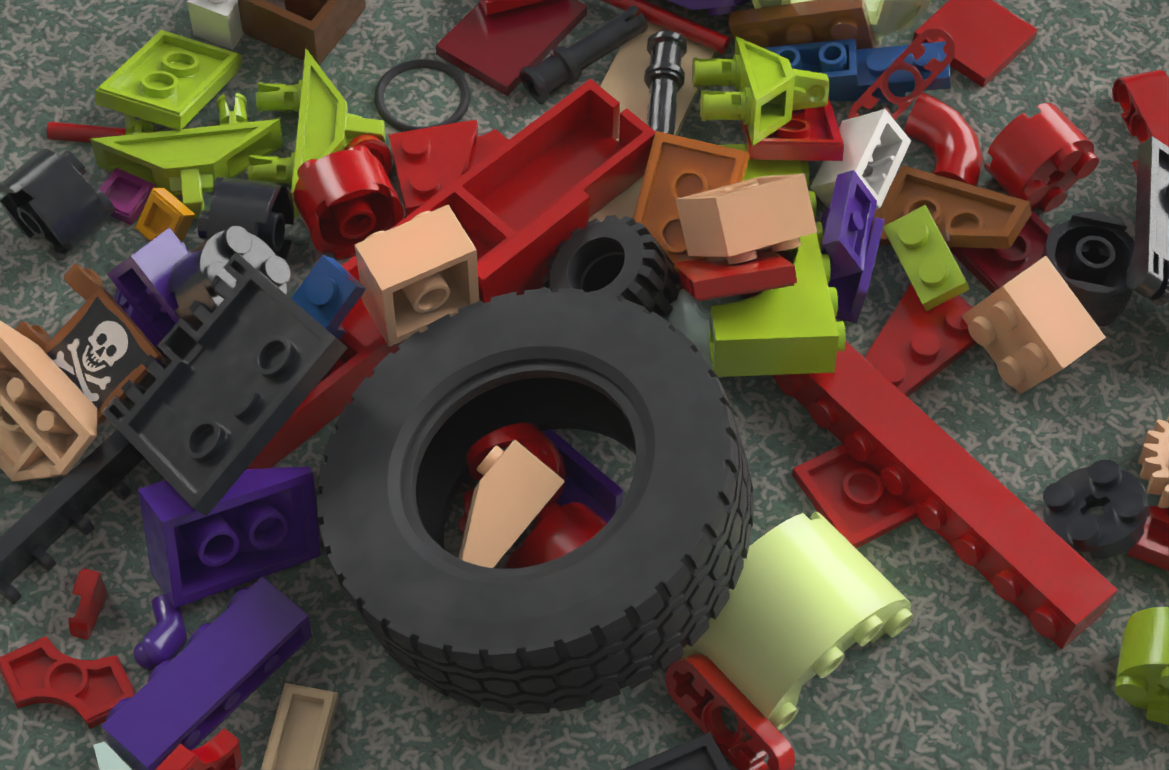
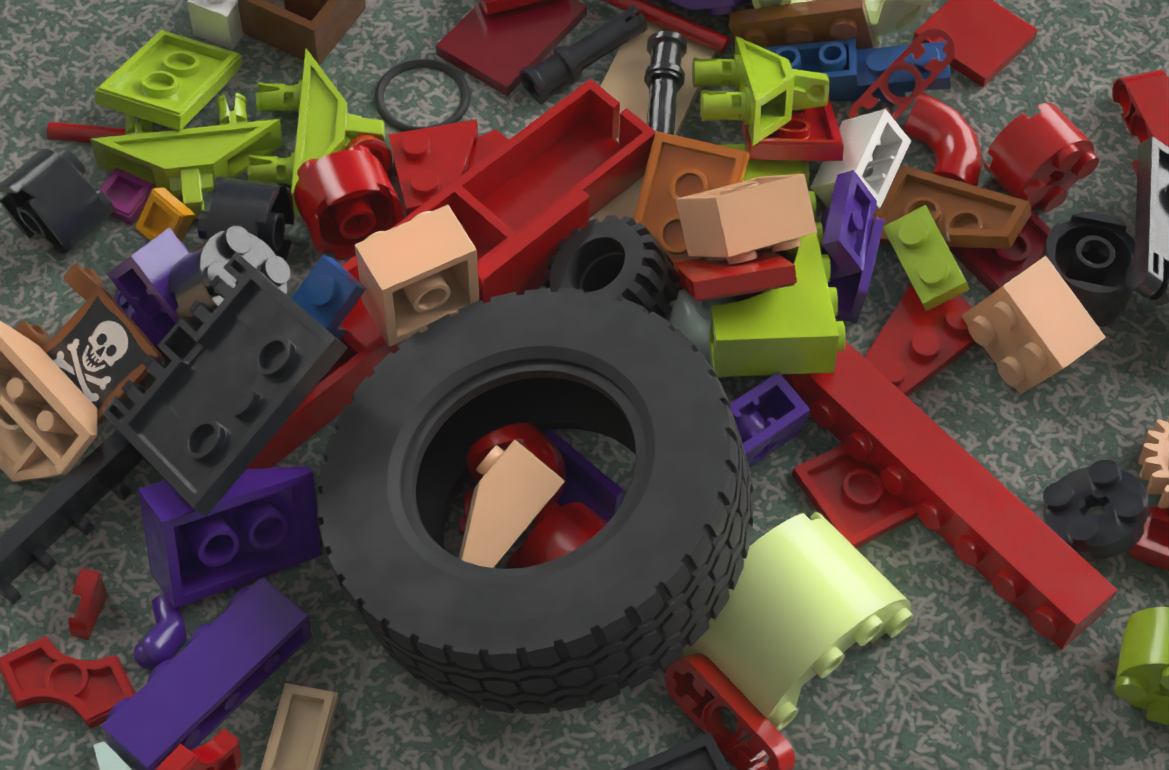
none -> dark purple brick [730,372,810,468]

